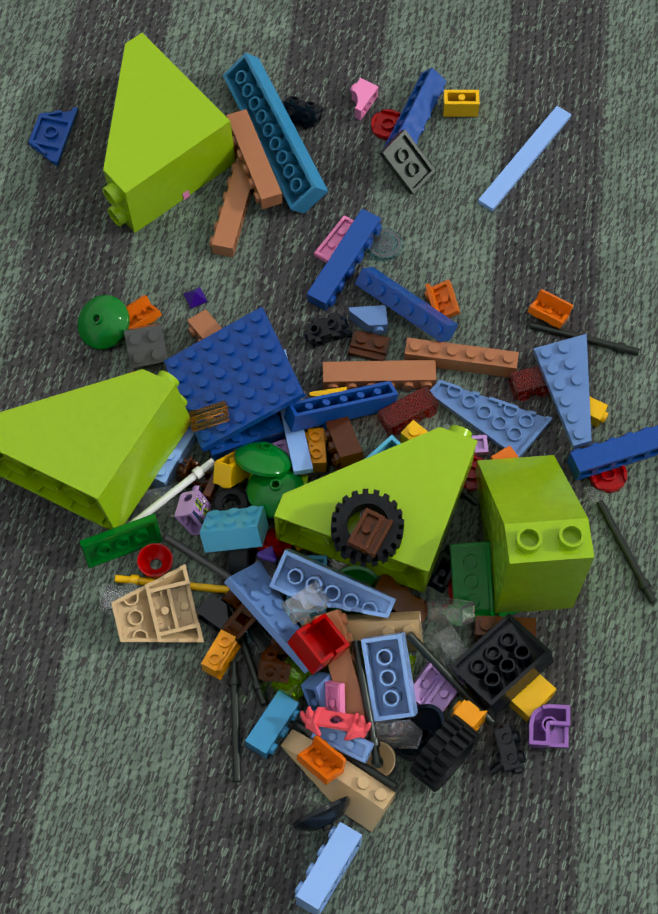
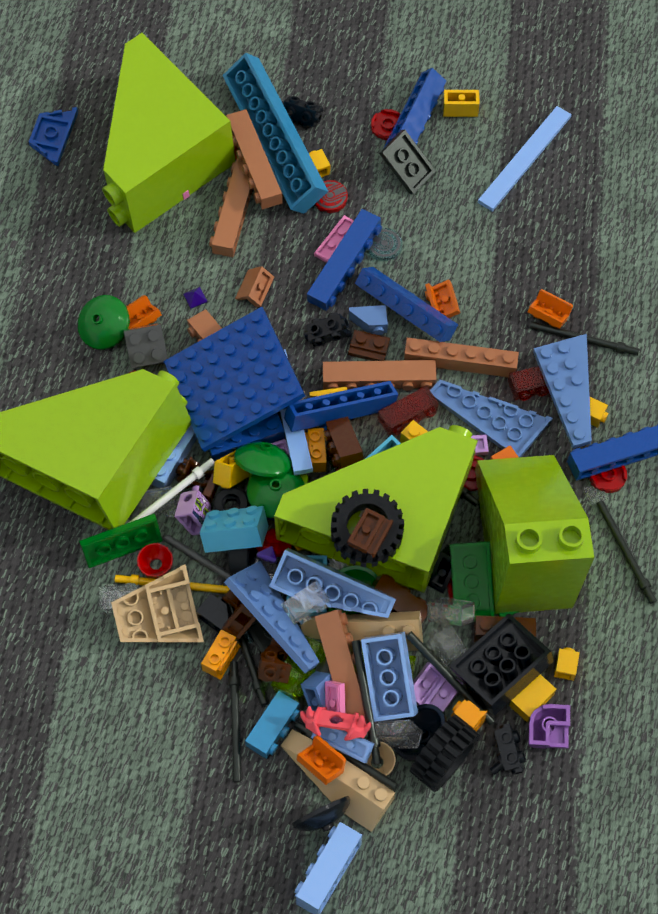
clear orange tile [189,401,230,432] -> none
red piece [287,613,350,675] -> none
bright pink arch [350,78,378,121] -> none
none -> nougat panel [235,266,274,307]
none -> yellow brick [309,149,330,178]
none -> tile [314,180,348,213]
none -> yellow brick [554,648,580,681]

